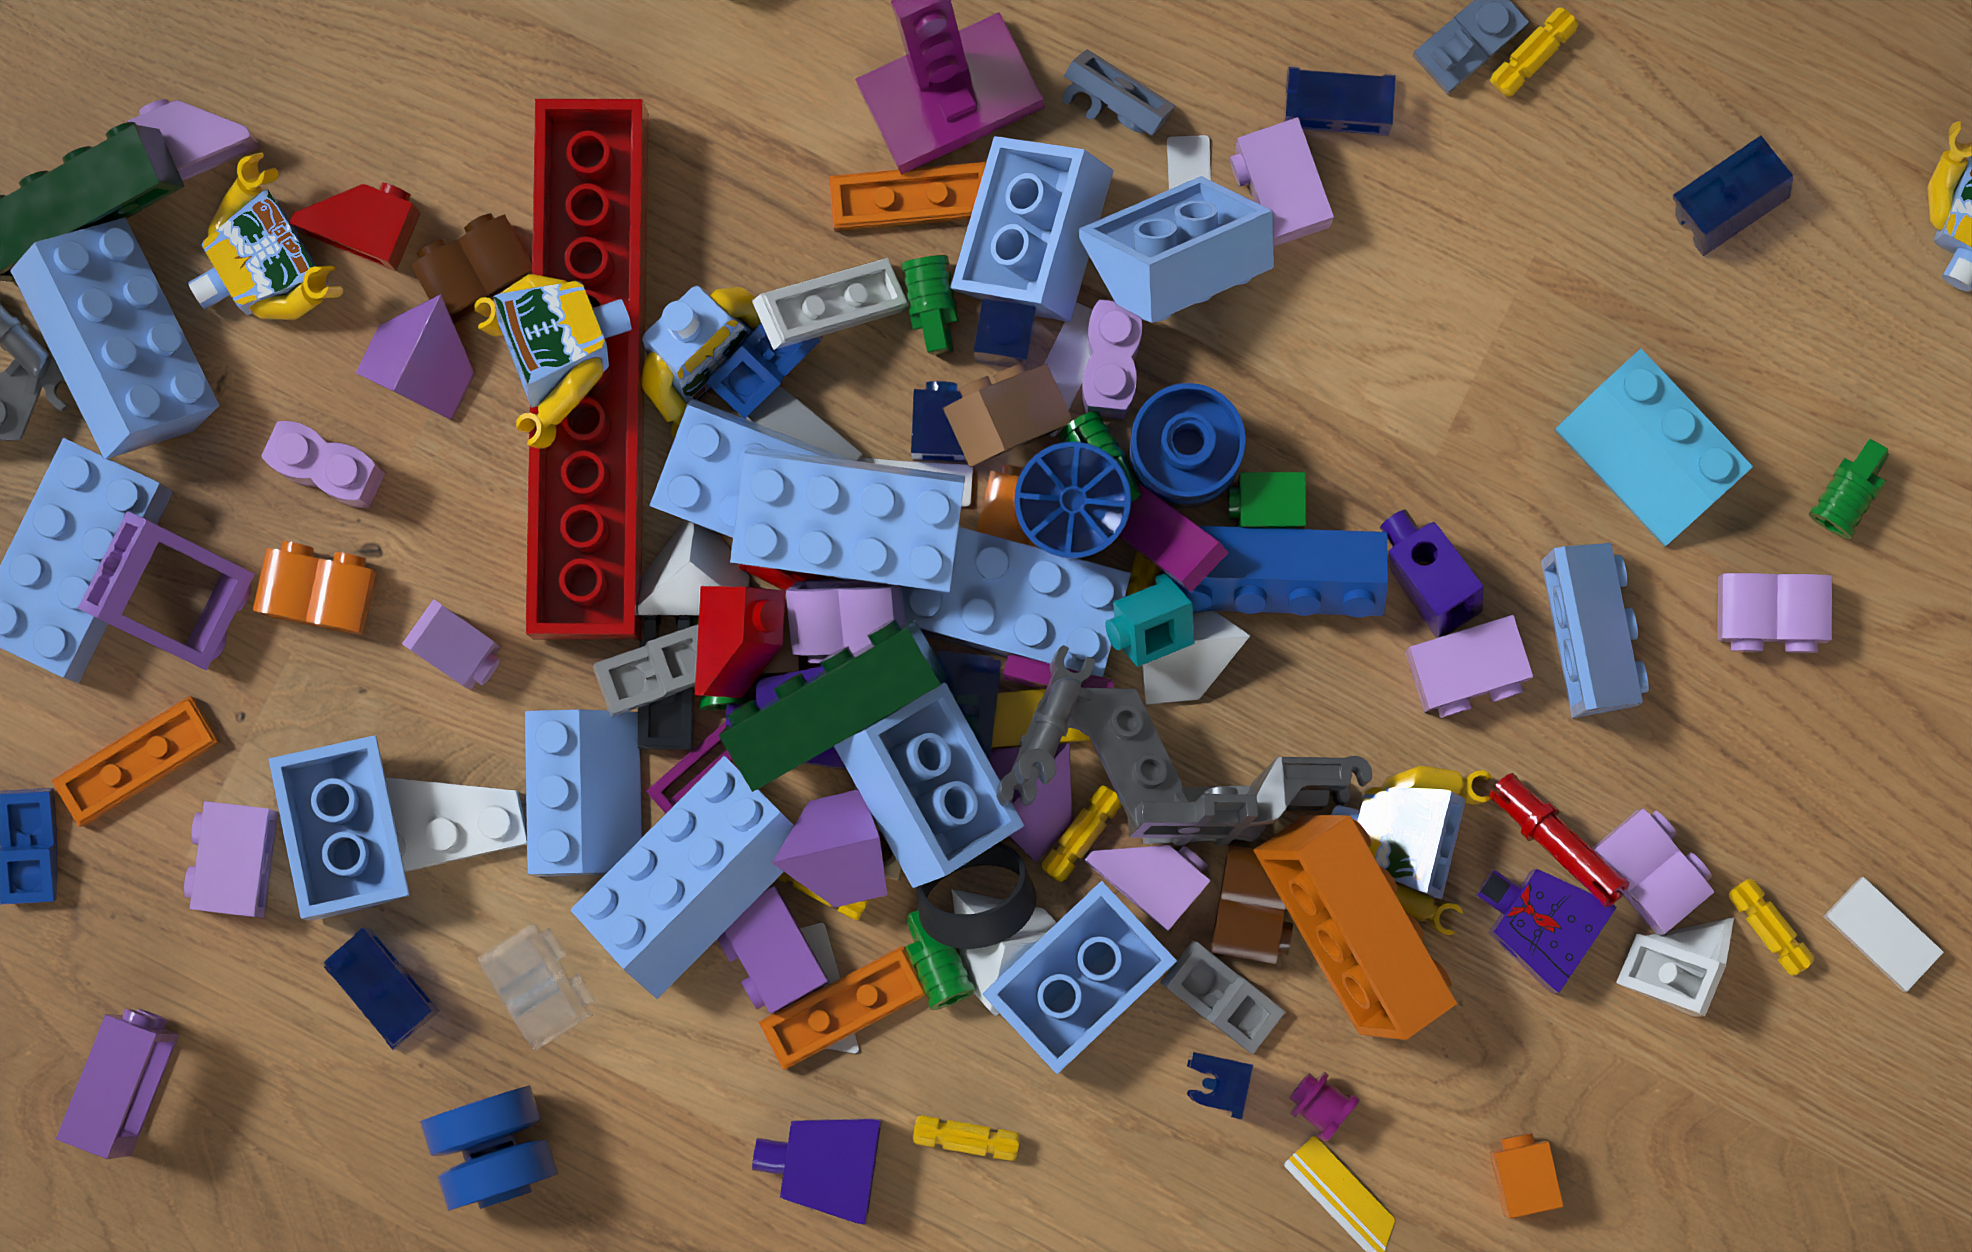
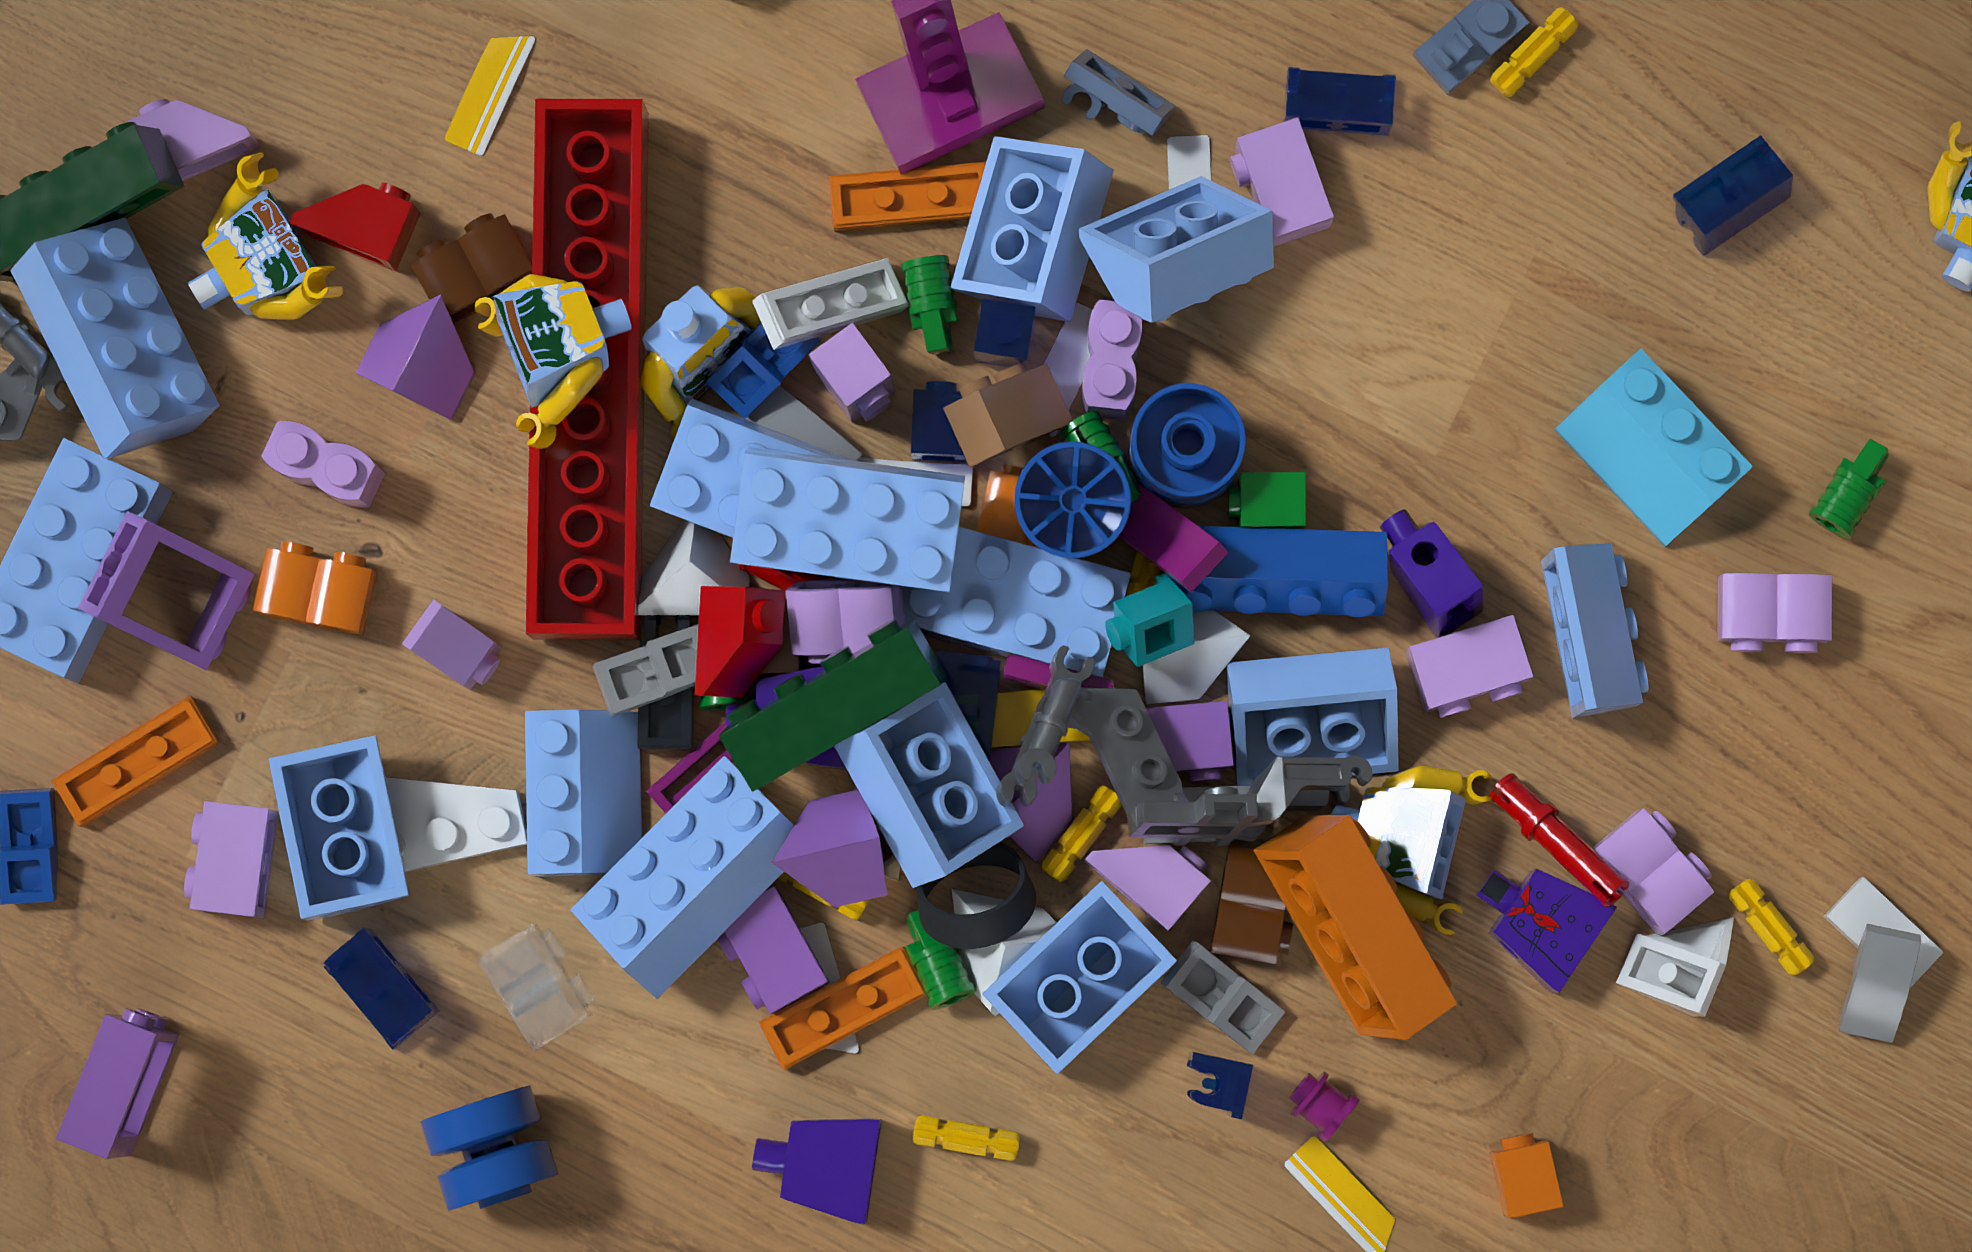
none -> yellow sticker [445,36,535,156]
none -> lavender brick [808,323,895,422]
none -> medium lavender brick [1146,701,1233,782]
none -> light blue slope [1227,647,1399,786]
none -> light grey slope [1839,924,1921,1043]

